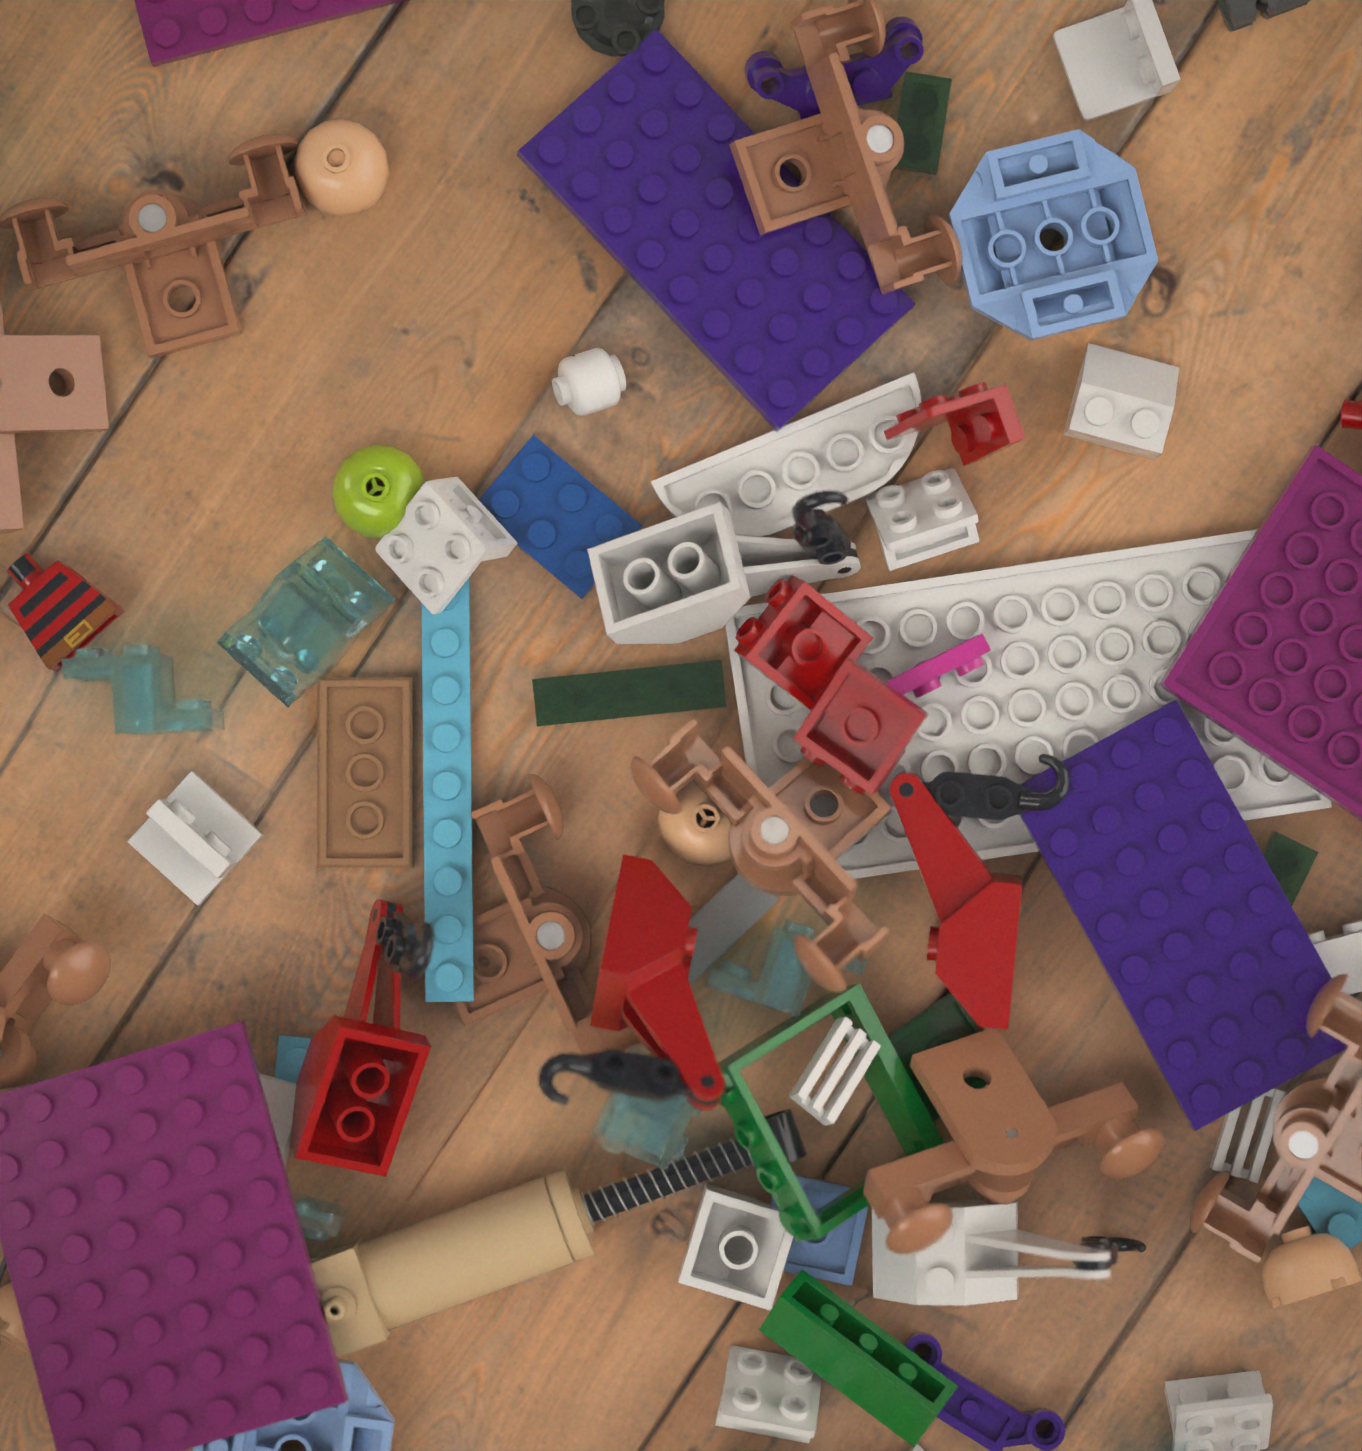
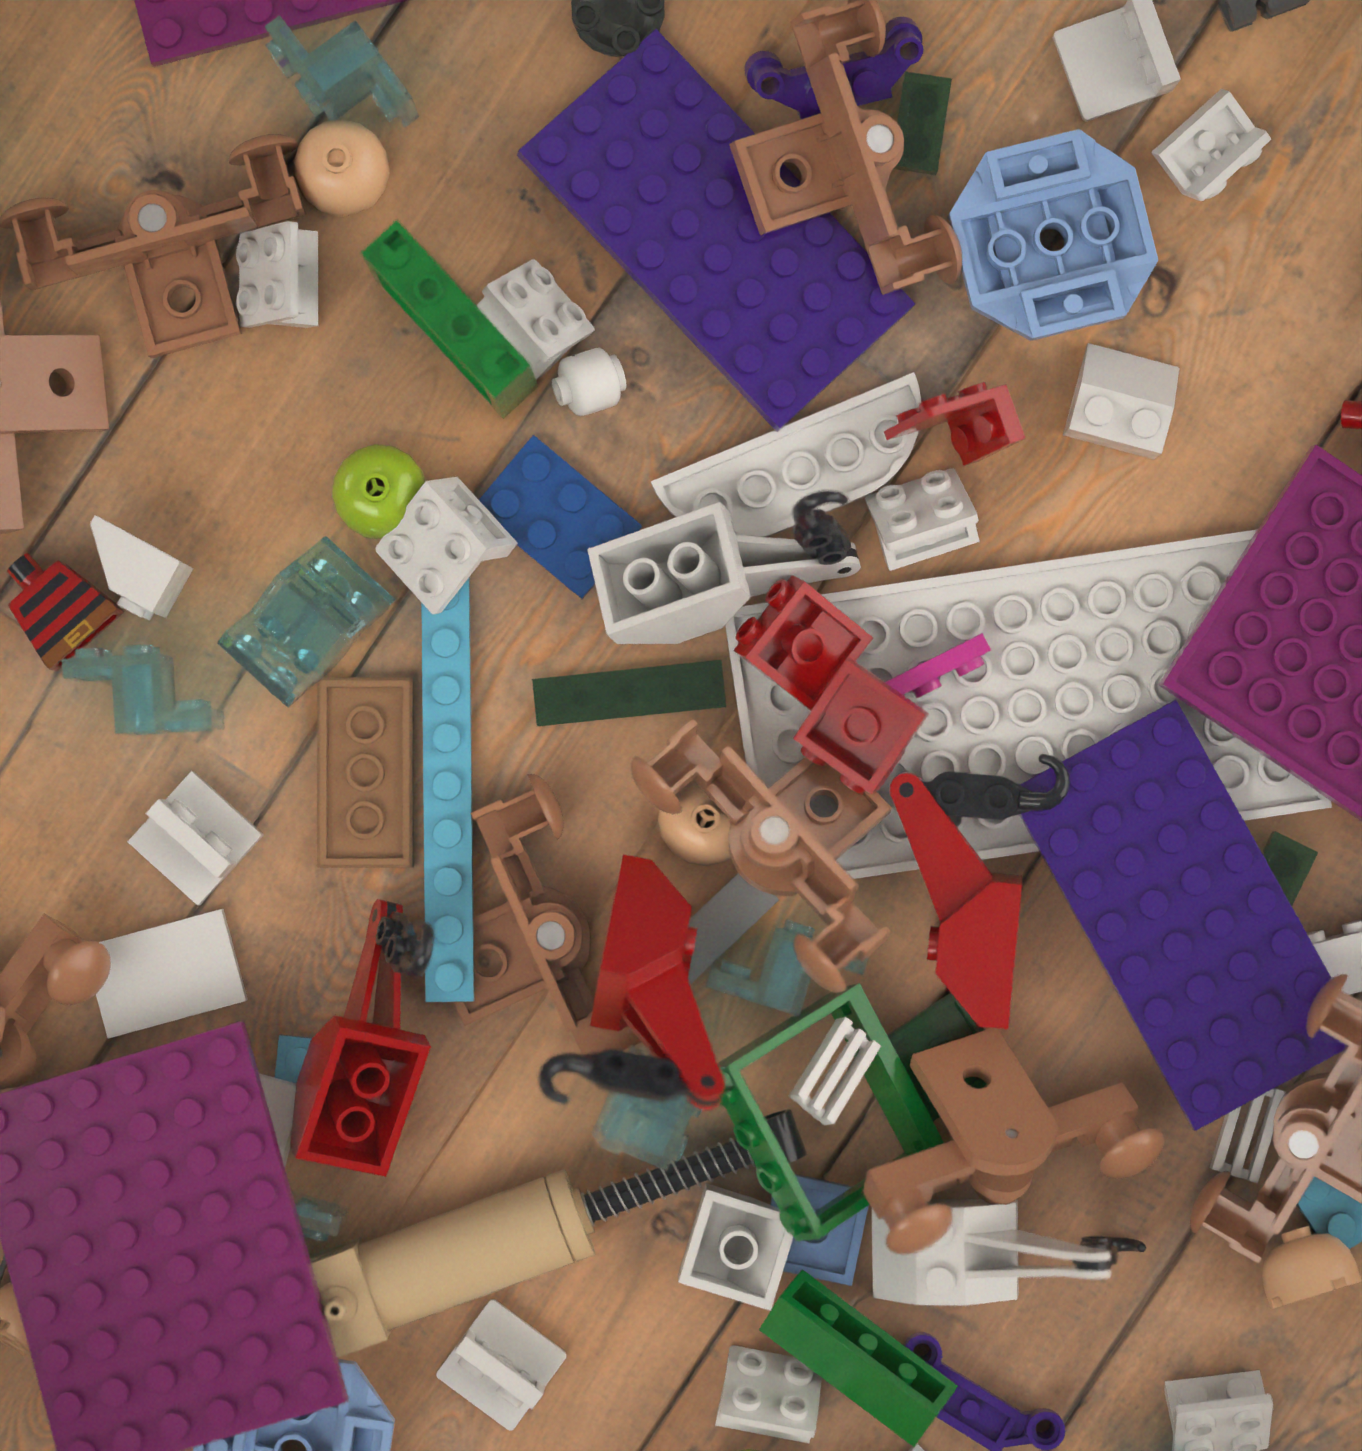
none -> white slope [90,515,193,621]
none -> white tile [96,909,248,1039]
none -> white bracket [236,221,318,328]
none -> clear light blue bracket [264,16,419,128]
none -> green window [361,220,538,419]
none -> white bracket [436,1299,567,1431]
none -> white bracket [477,259,595,380]
none -> white bracket [1151,89,1271,201]

